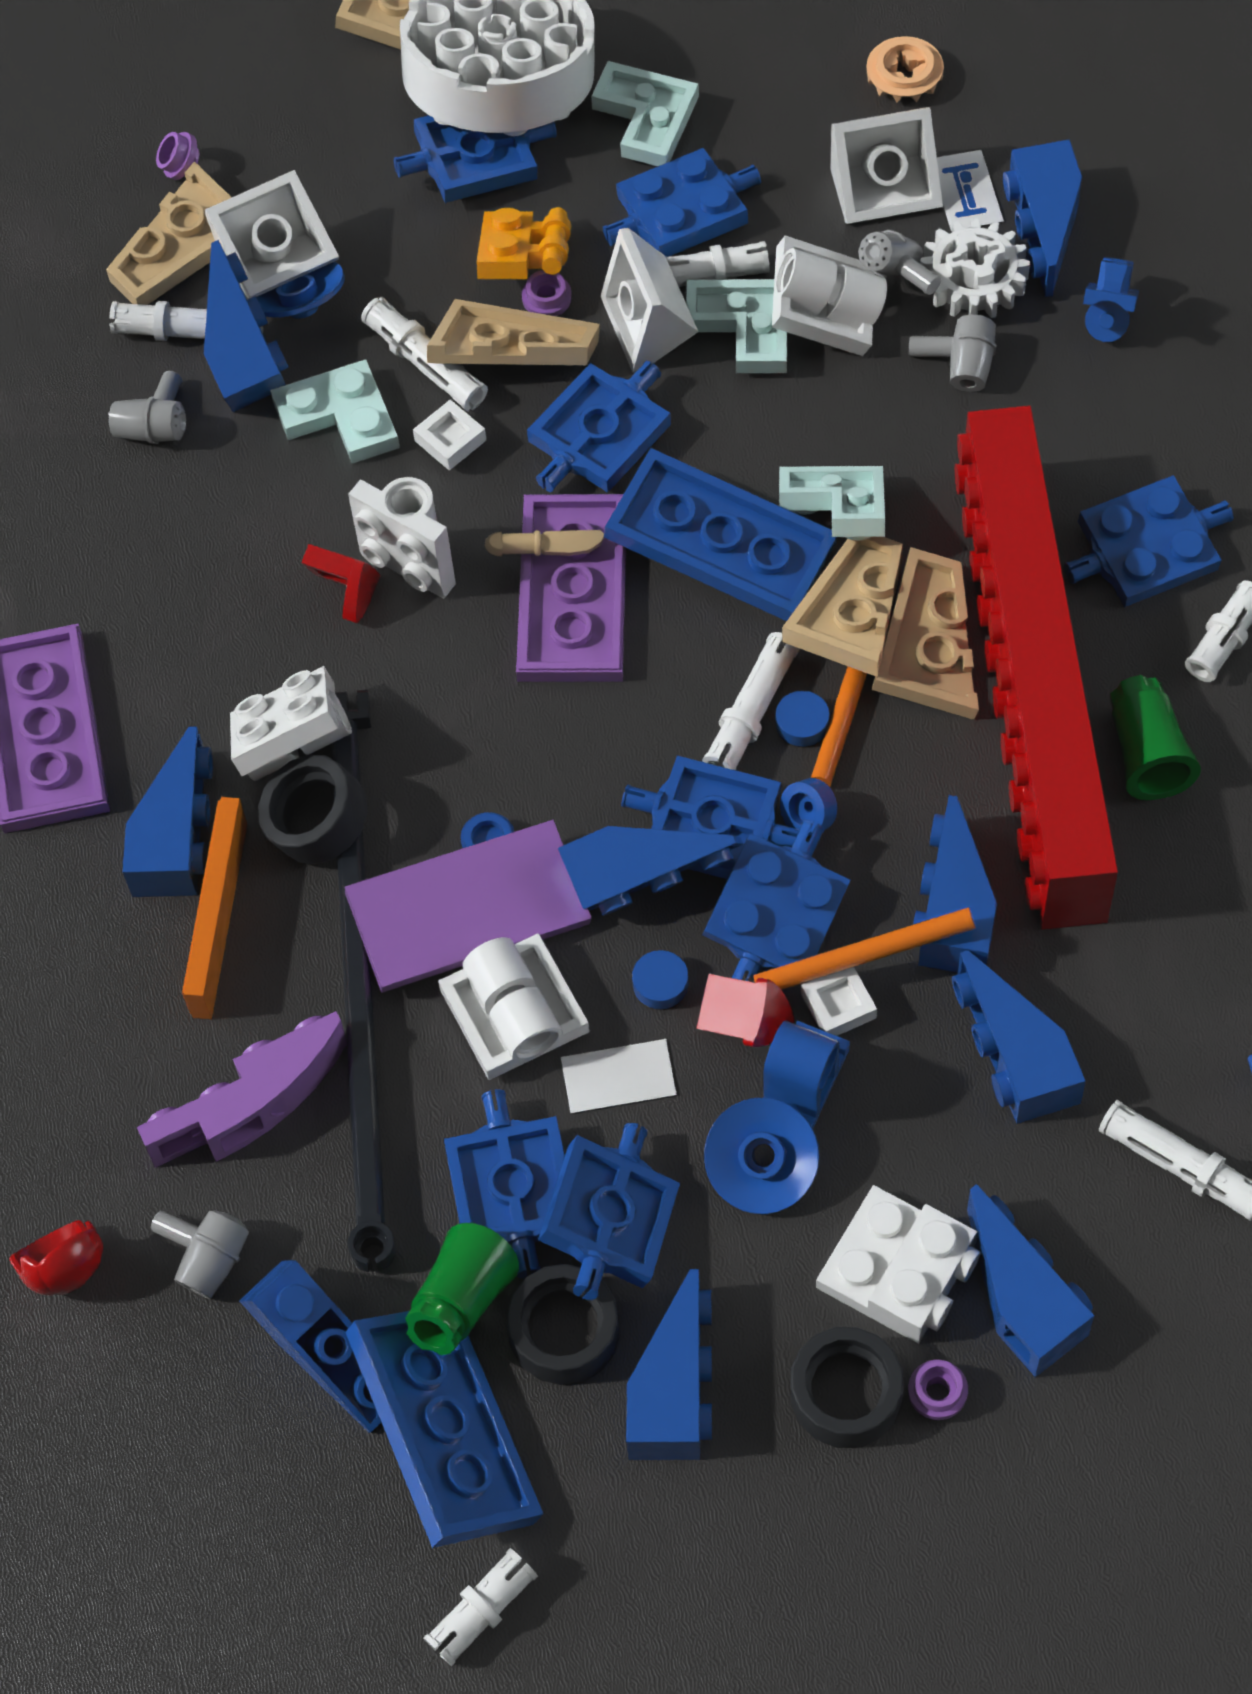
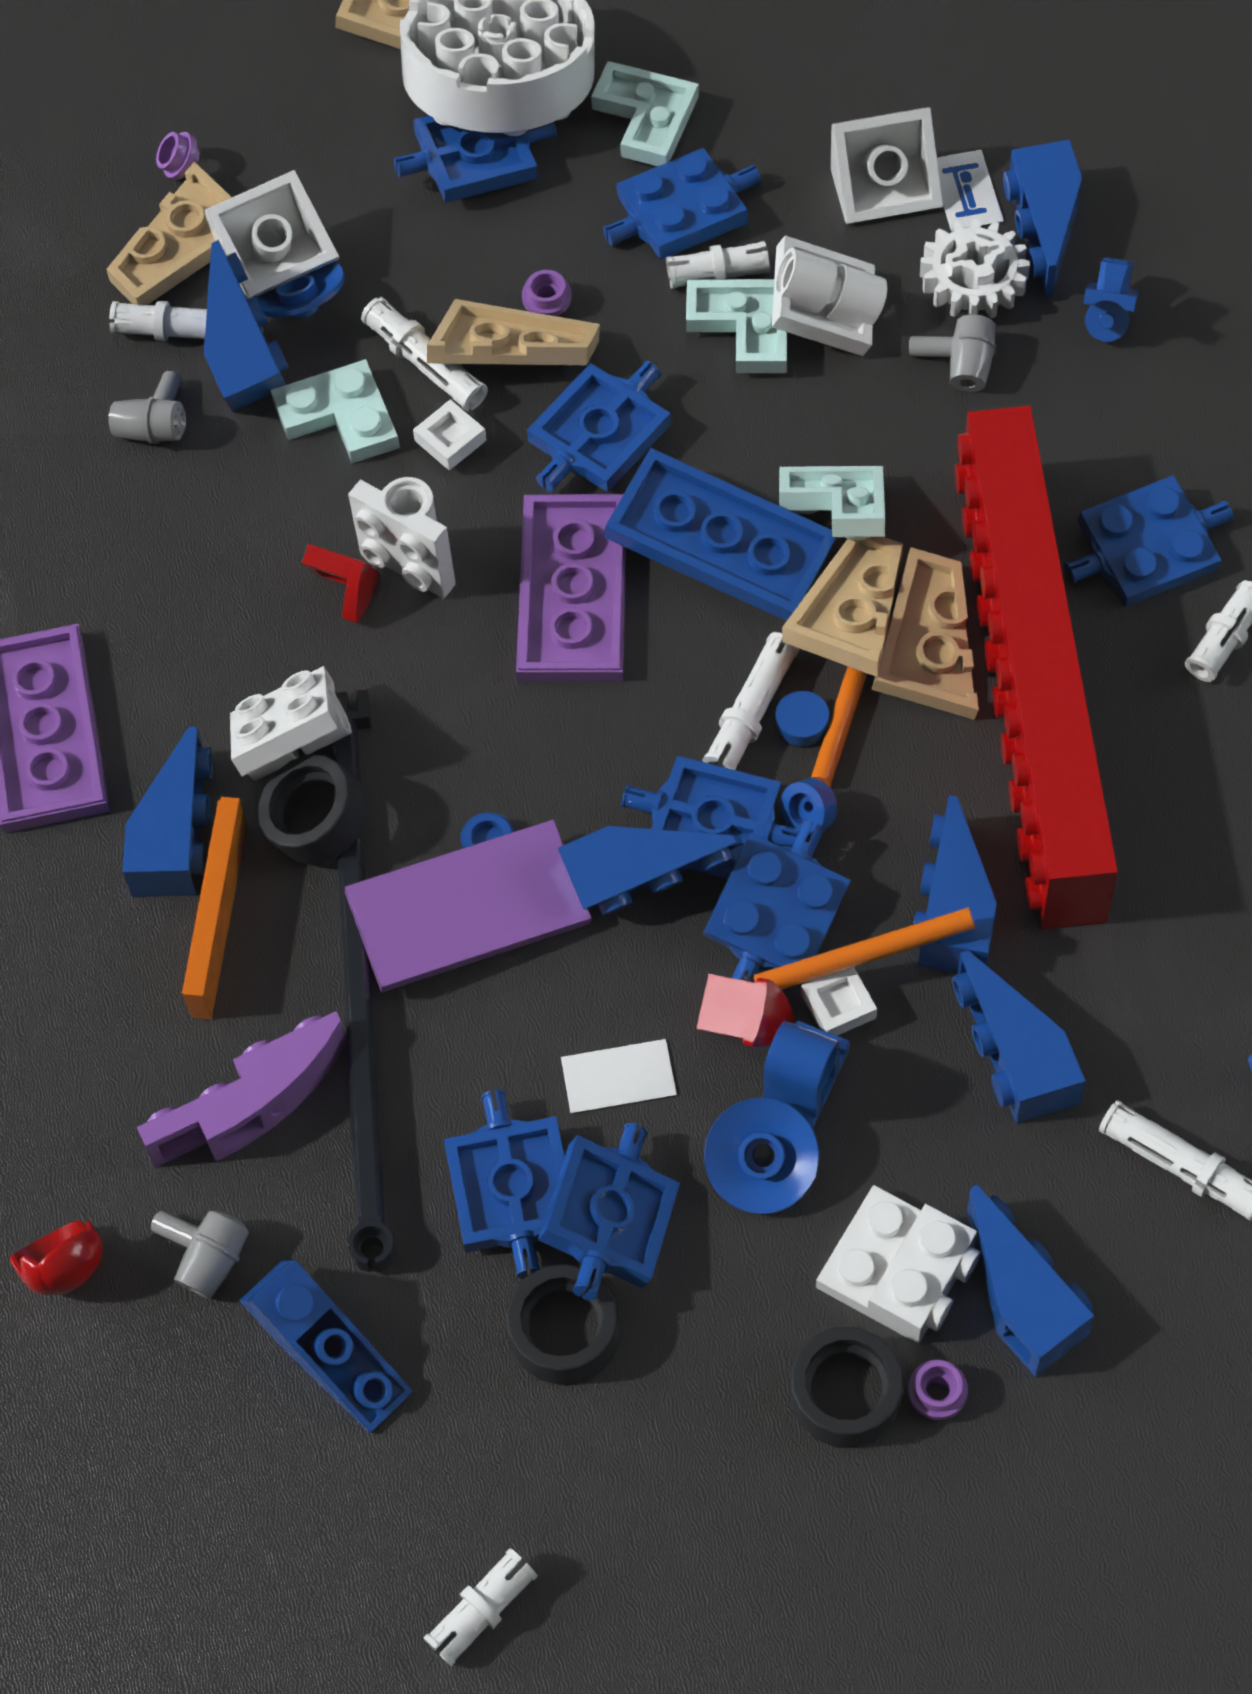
blue plate [345,1311,544,1548] -> none
green plant [405,1223,519,1355] -> none
white plate [438,933,590,1080] -> none
light orange plate [476,207,571,279] -> none
tan piece [485,530,604,557] -> none
white slope [600,228,698,373] -> none
blue slope [626,1269,712,1460] -> none
blue tile [632,950,688,1009] -> none
light grey piece [858,230,941,295] -> none
light nougat gear [867,36,944,103] -> none
green plant [1110,675,1201,800] -> none

